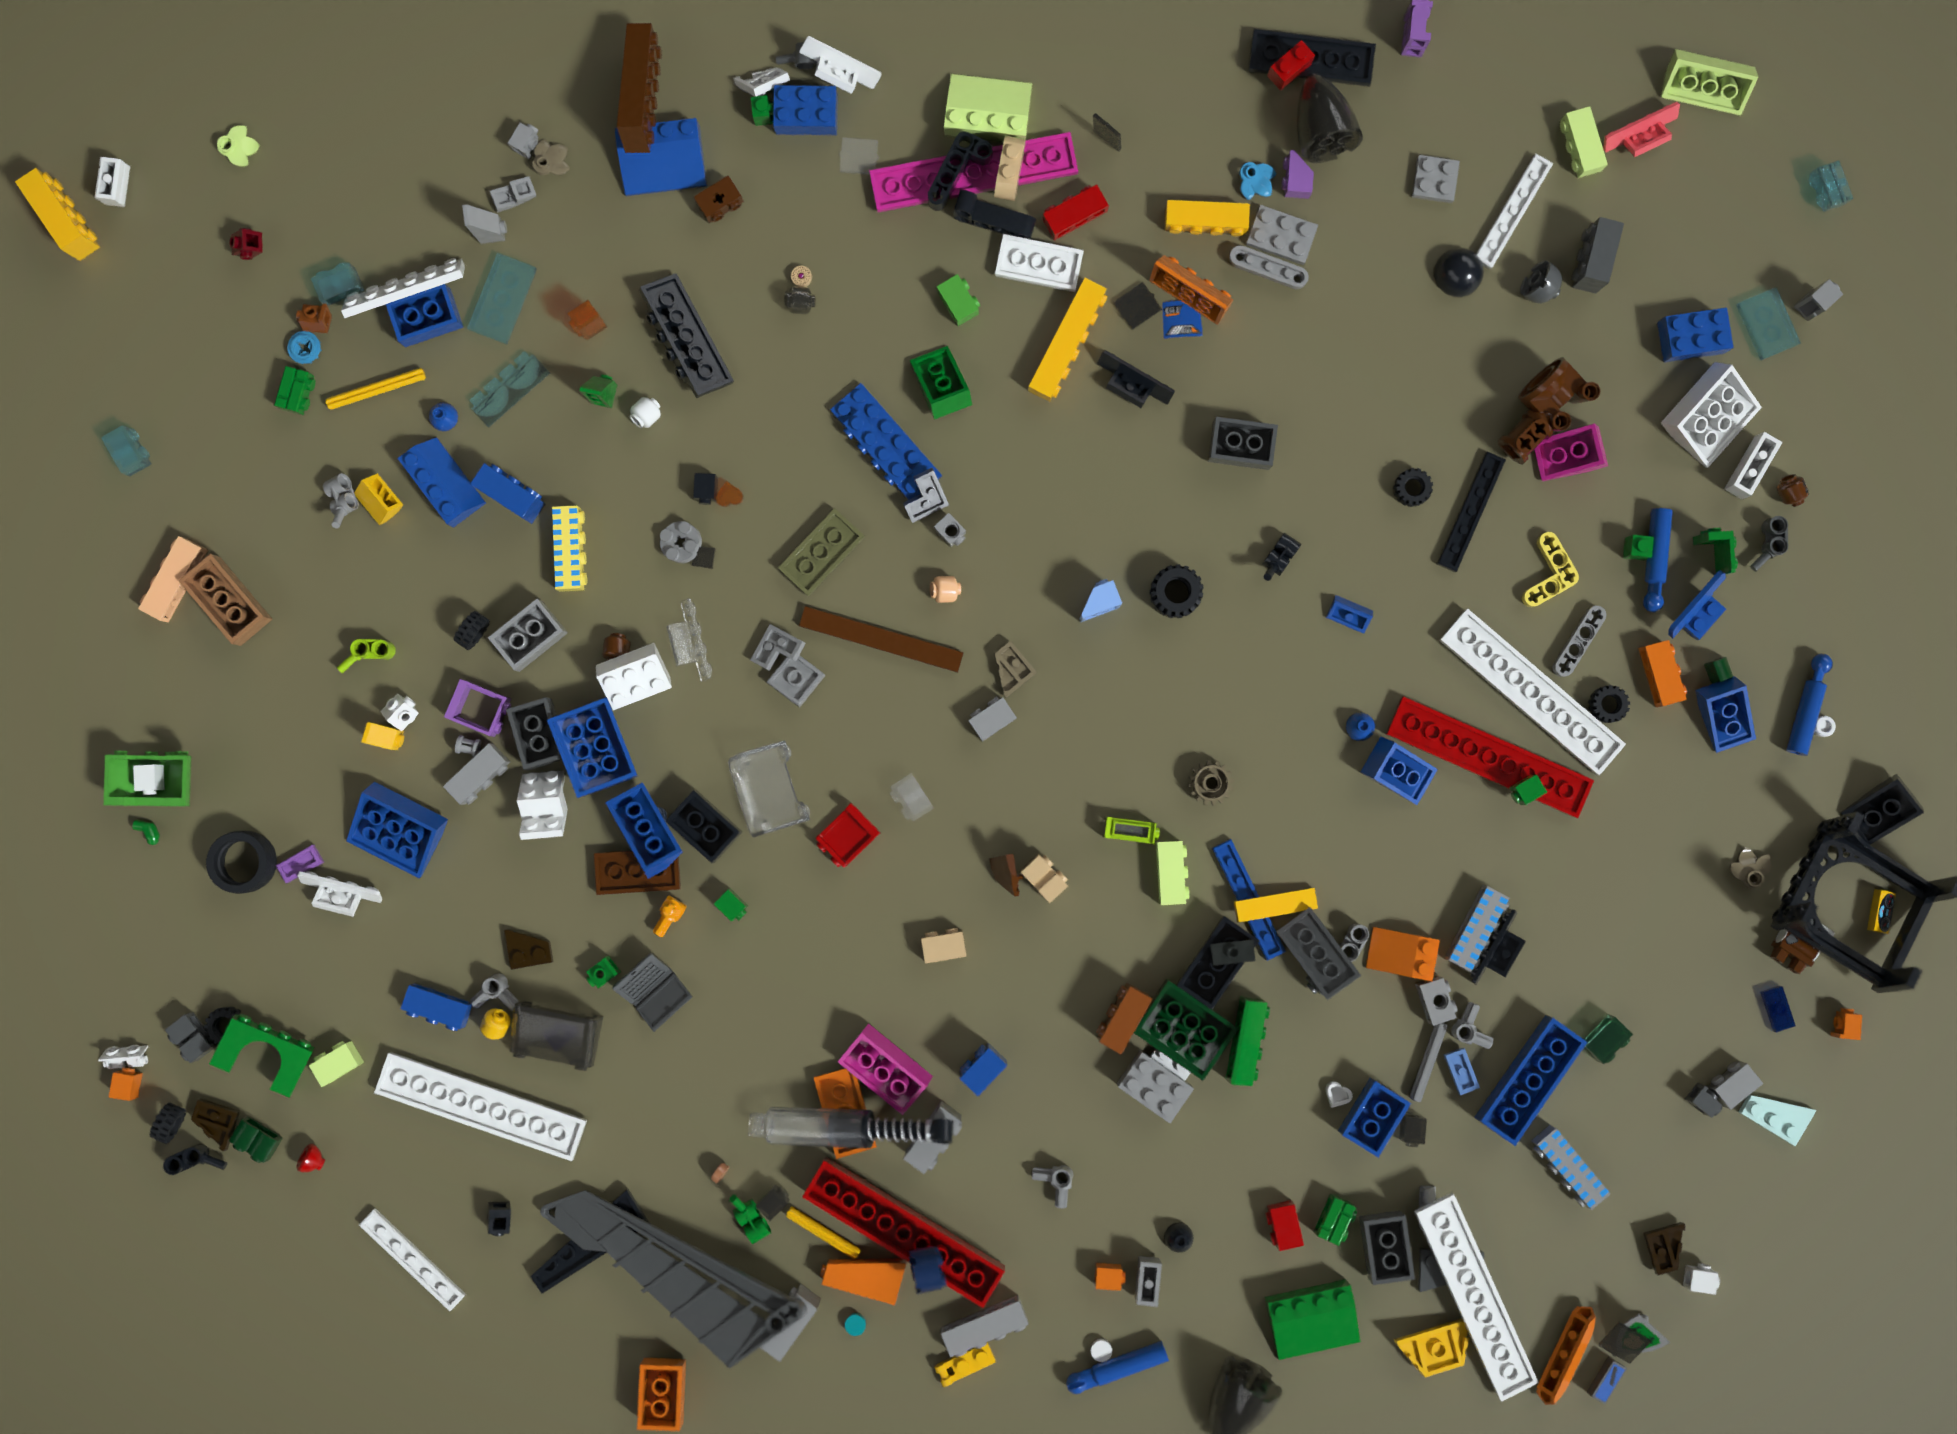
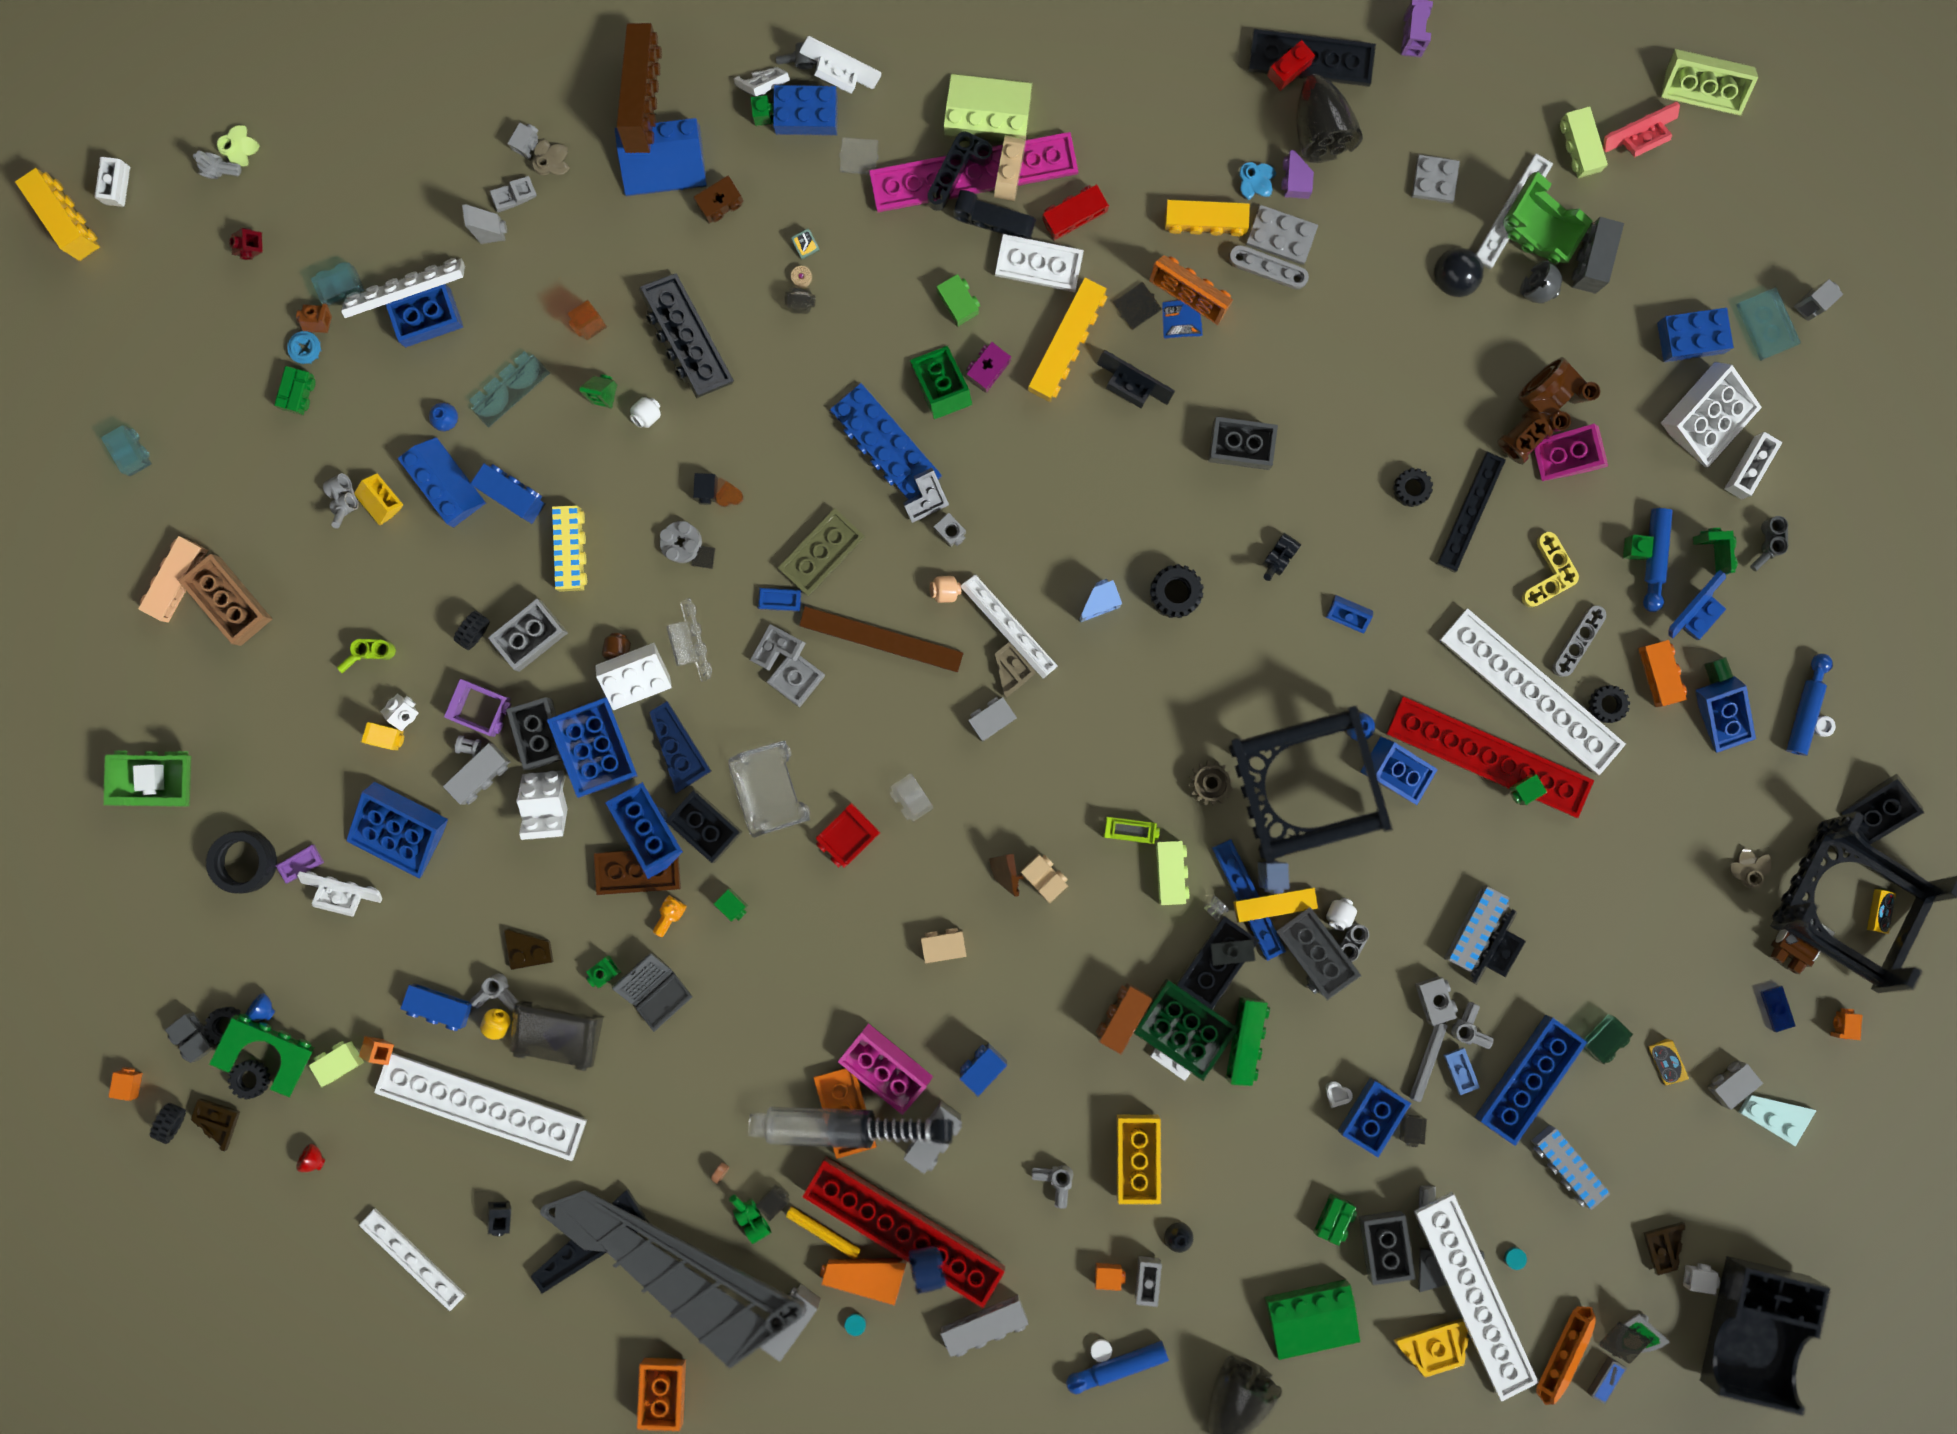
white hinge [98,1045,148,1069] -> none
green arm [132,820,160,845] -> none
black beam [163,1144,227,1175] -> none
dark green brick [229,1117,283,1163] -> none
yellow axle [325,368,426,410] -> none
clear light blue tile [467,253,537,345] -> none
yellow plate [934,1342,996,1387] -> none
clear smoke piece [1093,113,1121,152] -> none
light grey brick [1116,1049,1194,1123] -> none
red brick [1265,1200,1304,1251] -> none
orange slope [1365,927,1440,981] -> none
dark grey brick [1685,1083,1723,1118] -> none
reddish brown head [1777,474,1809,507] -> none
clear light blue brick [1809,160,1853,212] -> none
none -> light grey axle [193,150,241,179]
none -> black tyre [228,1060,271,1099]
none -> blue brick [246,993,275,1021]
none -> orange brick [359,1036,394,1065]
none -> dark blue wing [649,701,712,793]
none -> blue tile [758,588,801,612]
none -> slope [791,228,820,259]
none -> white tile [960,575,1058,679]
none -> magenta brick [966,342,1011,393]
none -> yellow brick [1116,1115,1161,1204]
none -> clear wheel [1203,895,1229,922]
none -> black arch [1229,705,1393,864]
none -> sand blue brick [1257,861,1289,894]
none -> white head [1326,898,1357,931]
none -> bright green cylinder [1503,172,1593,264]
none -> teal tile [1504,1247,1527,1270]
none -> slope [1648,1039,1689,1085]
none -> black piece [1700,1256,1831,1416]

